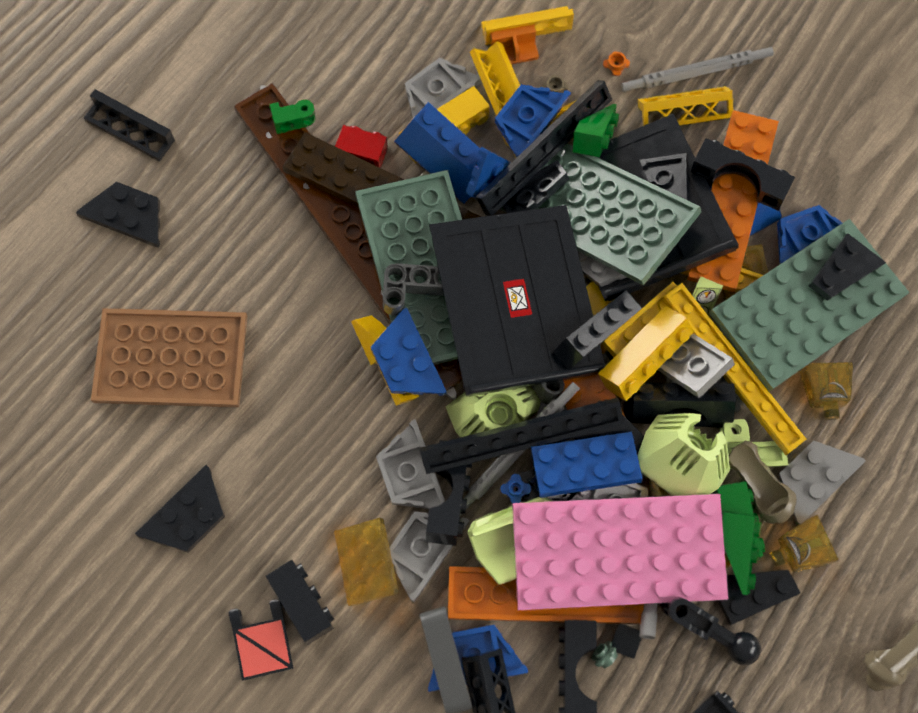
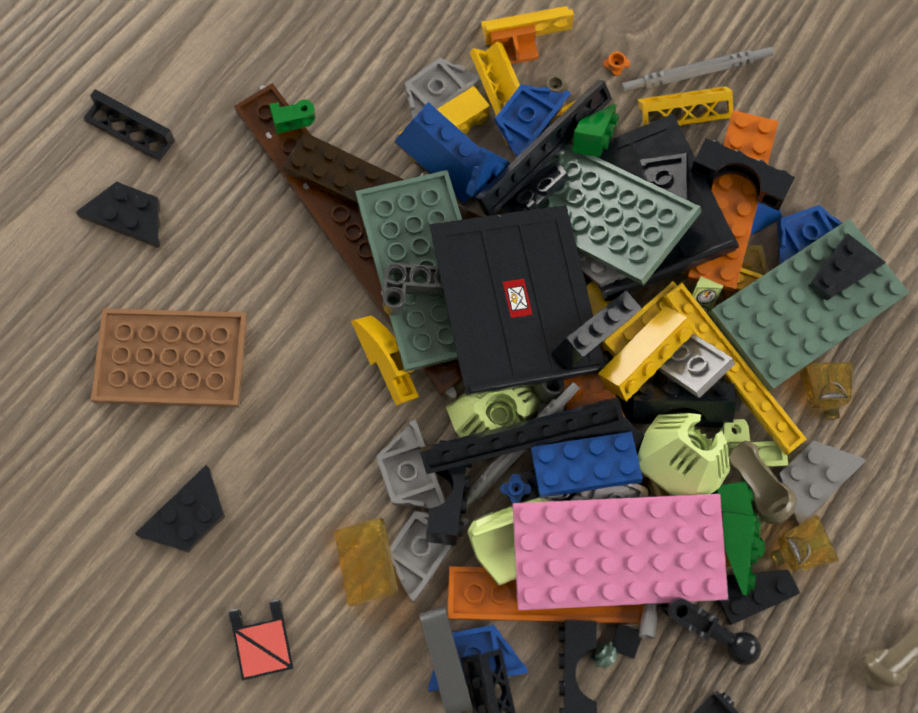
black brick [265,560,335,645] -> none
red brick [335,125,388,168] -> none
blue wing [371,308,447,396] -> none

